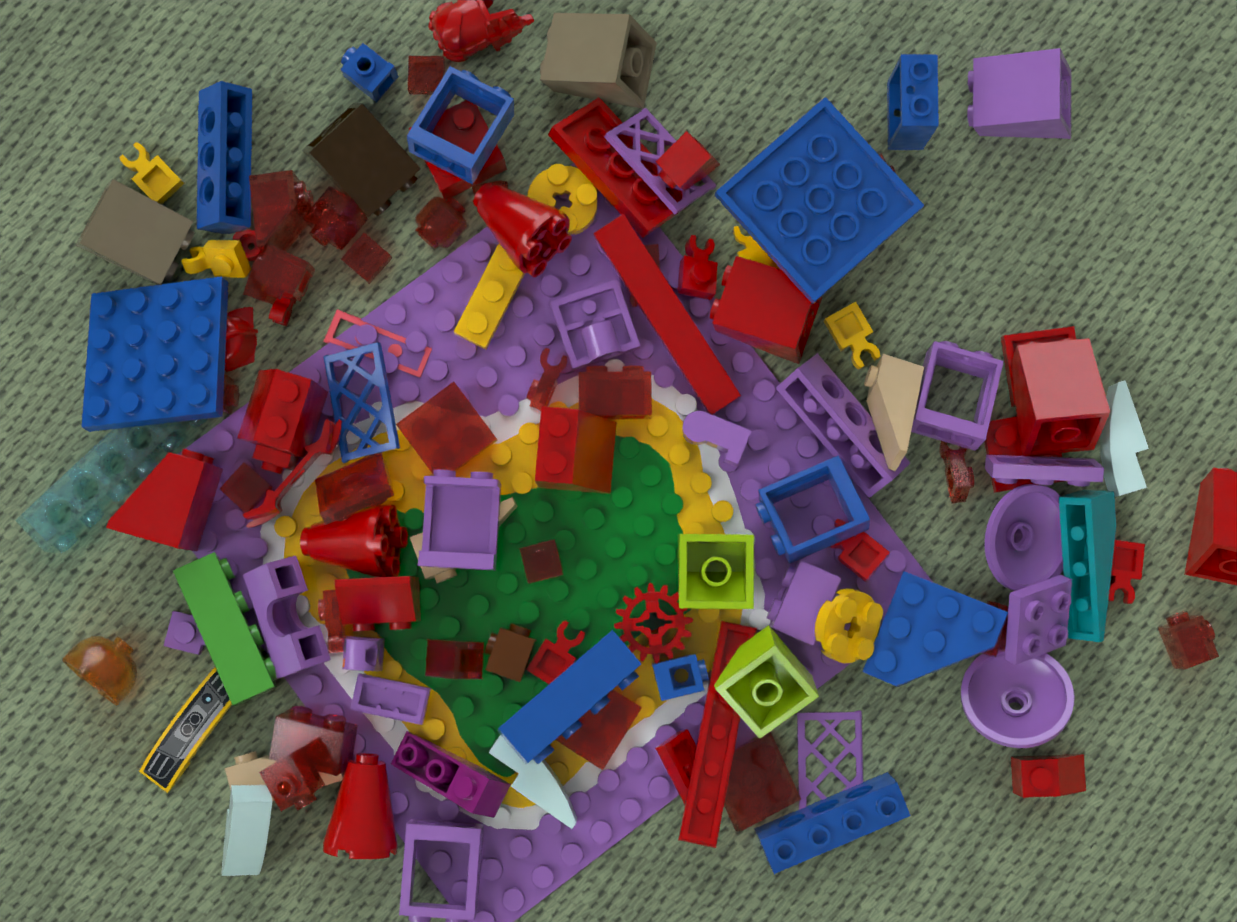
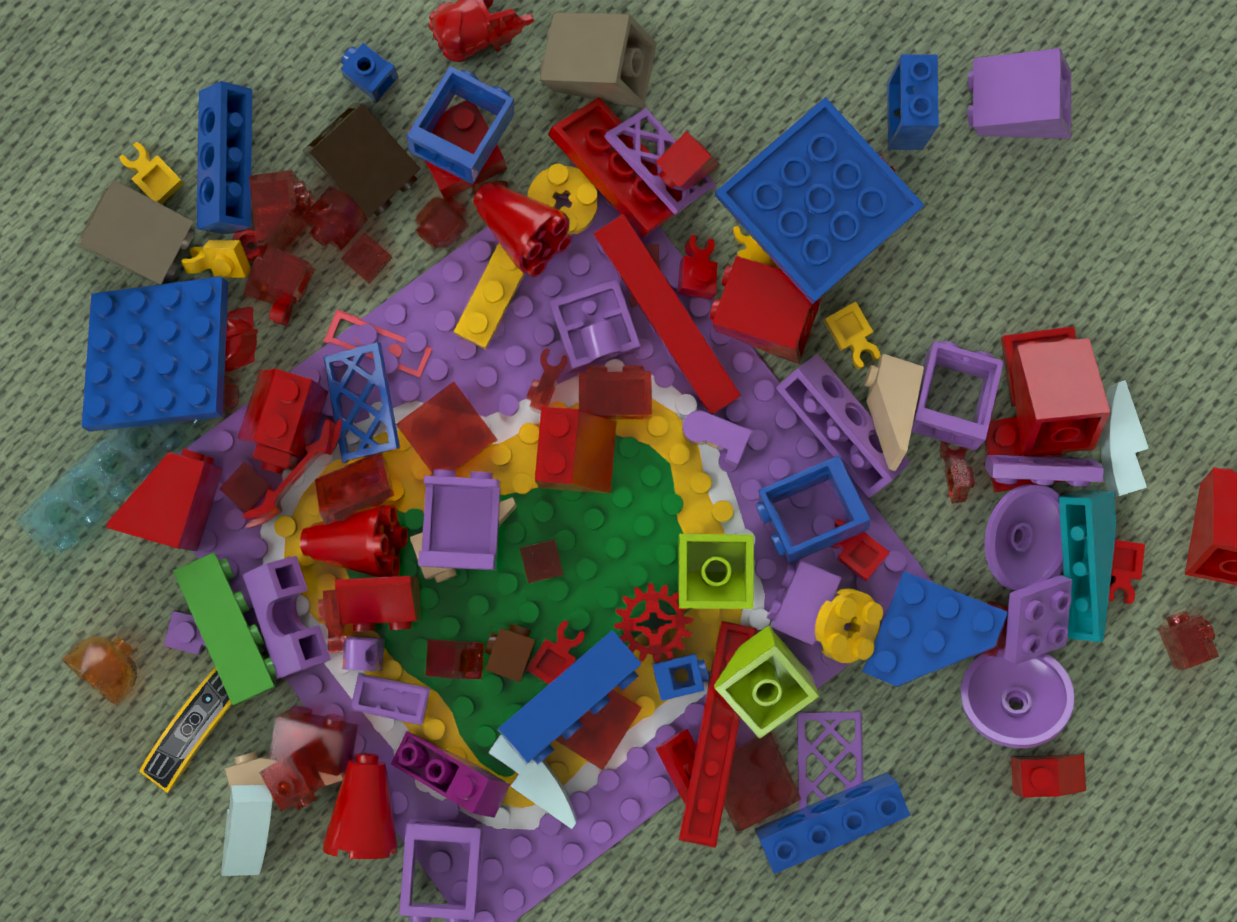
clear red plate [408,56,445,95] -> none

